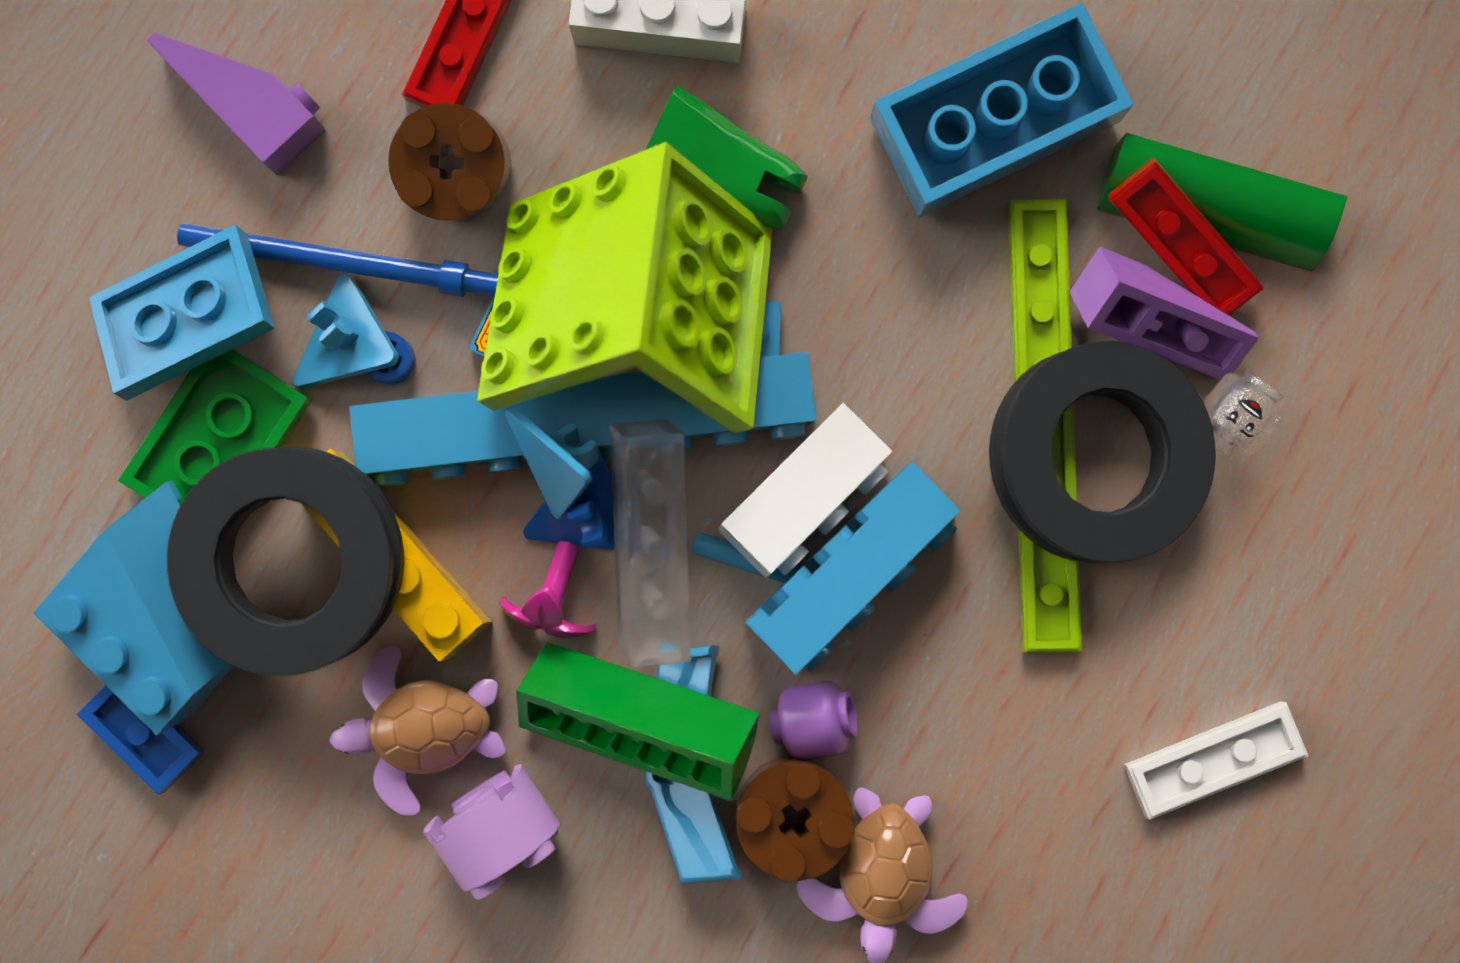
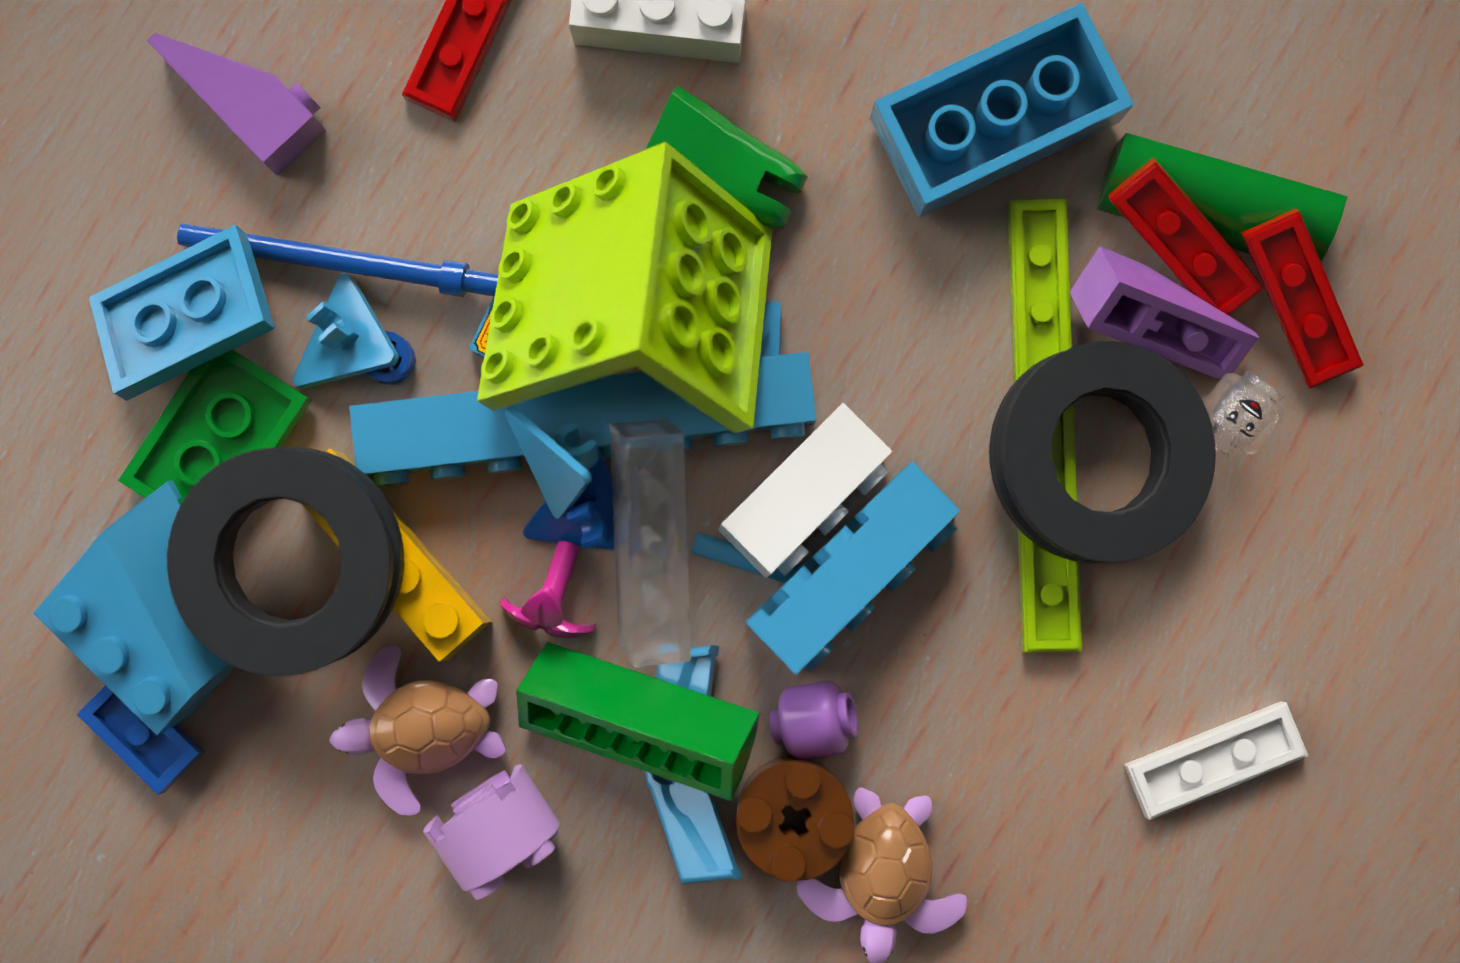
reddish brown brick [388,103,511,221] -> none
none -> red tile [1241,208,1364,389]

